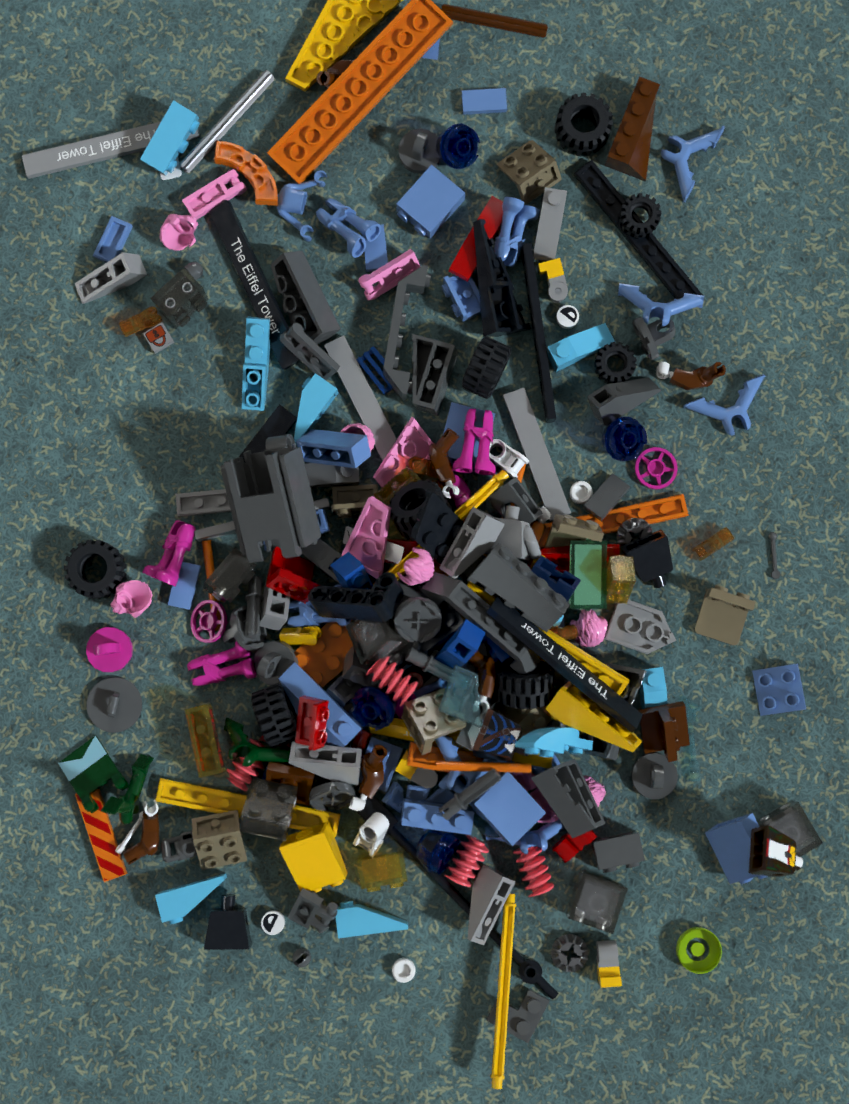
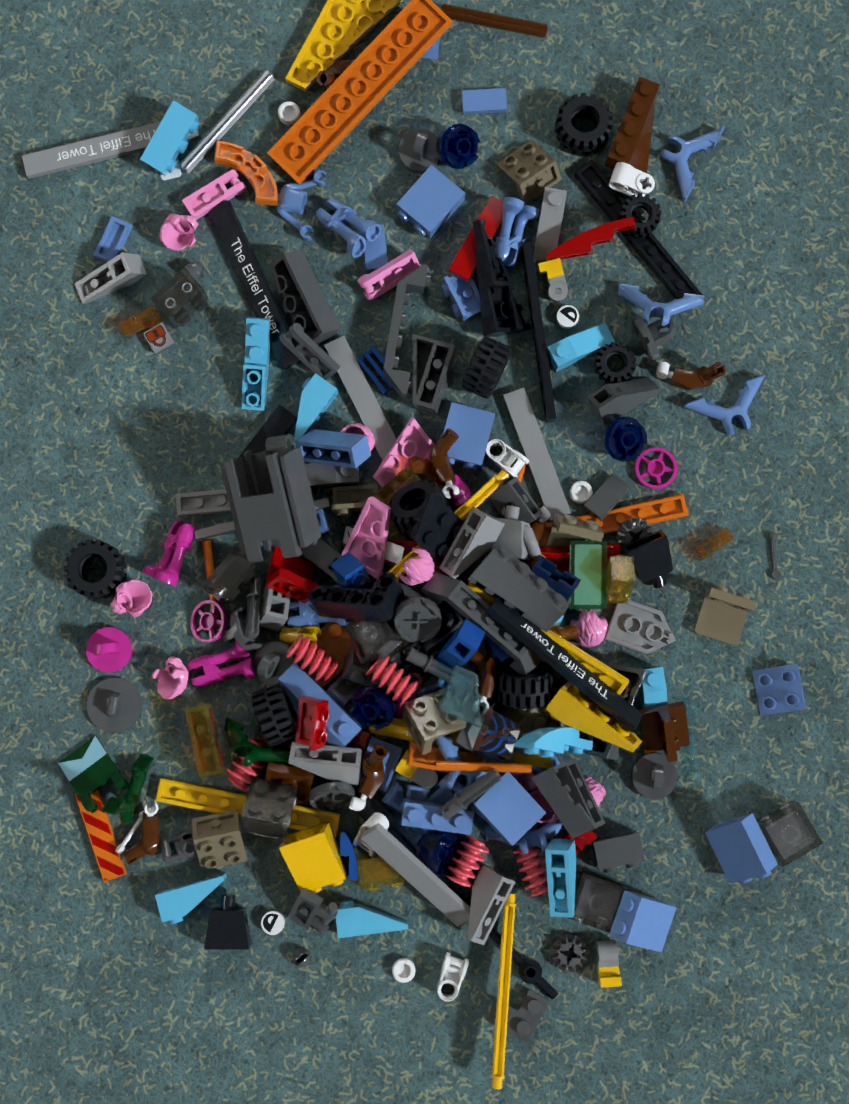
medium blue tile [168,562,201,610] -> none
dark pink piece [452,408,496,476] -> none
lime piece [676,927,722,974] -> none
dark brown torso [749,825,803,877] -> none
none -> bright pink hair [152,656,189,700]
none -> white tile [278,101,300,125]
none -> coral piece [286,634,339,681]
none -> blue slope [340,830,359,880]
none -> light grey tile [361,823,470,926]
none -> white piece [437,952,469,1002]
none -> medium azure slope [545,839,576,918]
none -> red slope [546,216,636,261]
none -> white piece [609,162,655,197]
none -> medium blue brick [609,890,677,952]

